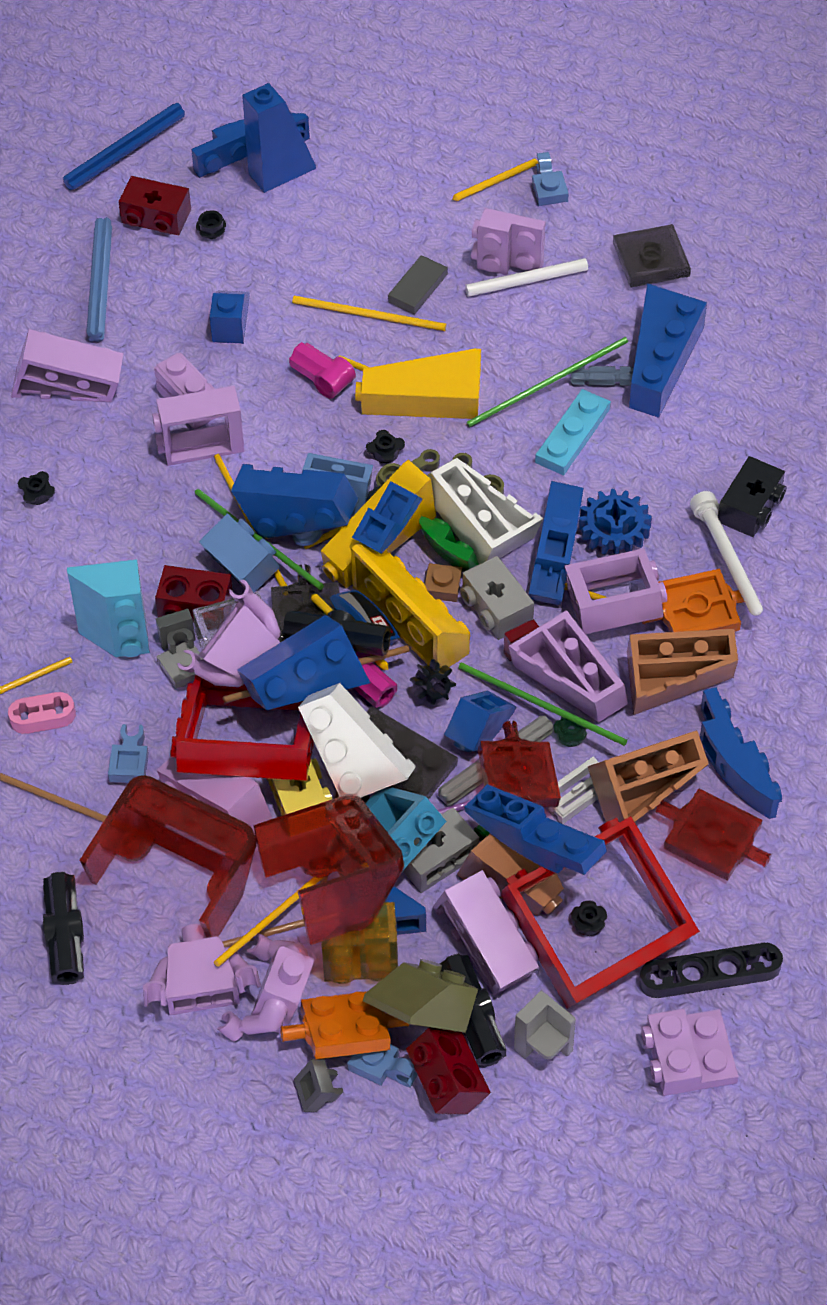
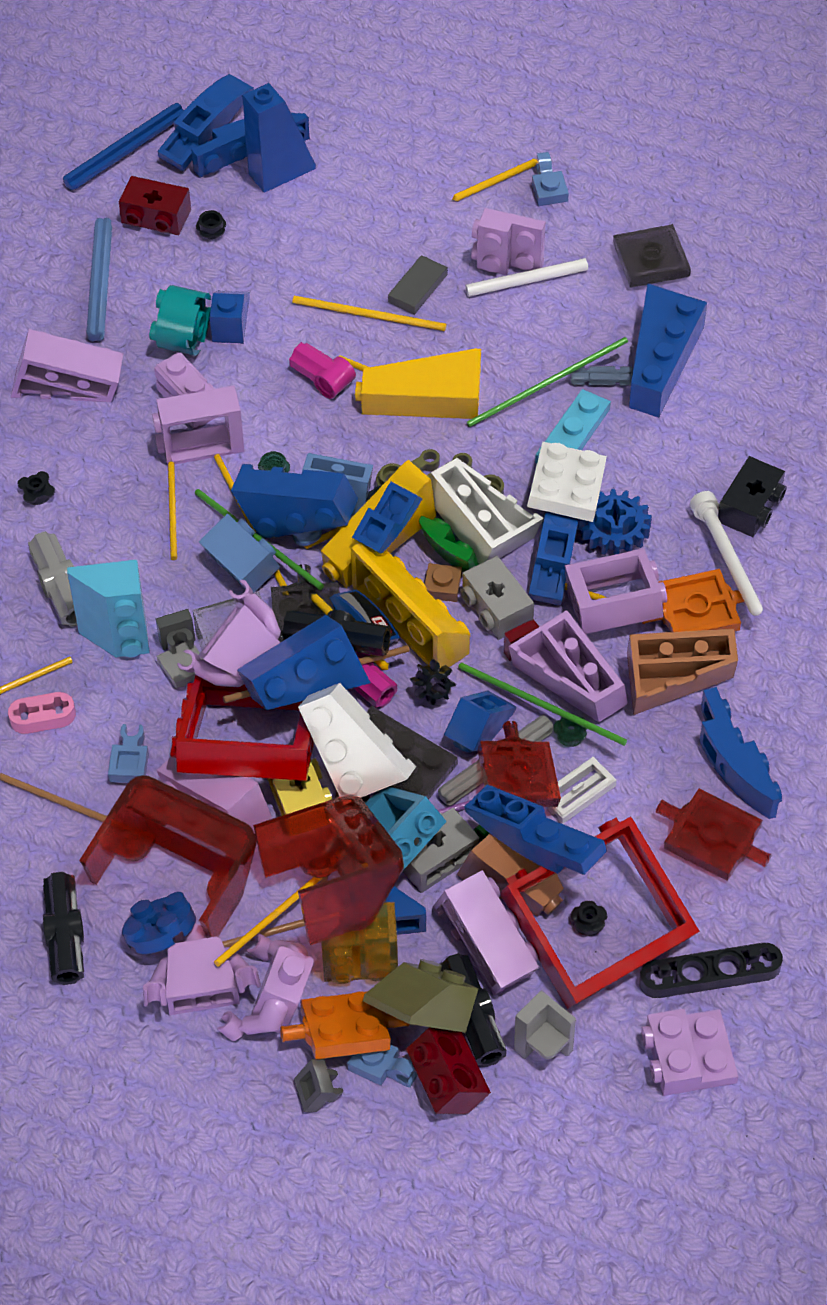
dark red brick [155,565,233,626] -> none
black plate [366,430,405,463] -> none
nougat wedge [587,730,709,822] -> none
none -> light grey piece [28,531,77,627]
none -> blue plate [122,892,196,954]
none -> teal brick [149,285,211,356]
none -> blue slope [157,74,254,172]
none -> yellow axle [168,462,177,560]
none -> clear green plate [258,451,290,473]
none -> white plate [527,441,607,522]

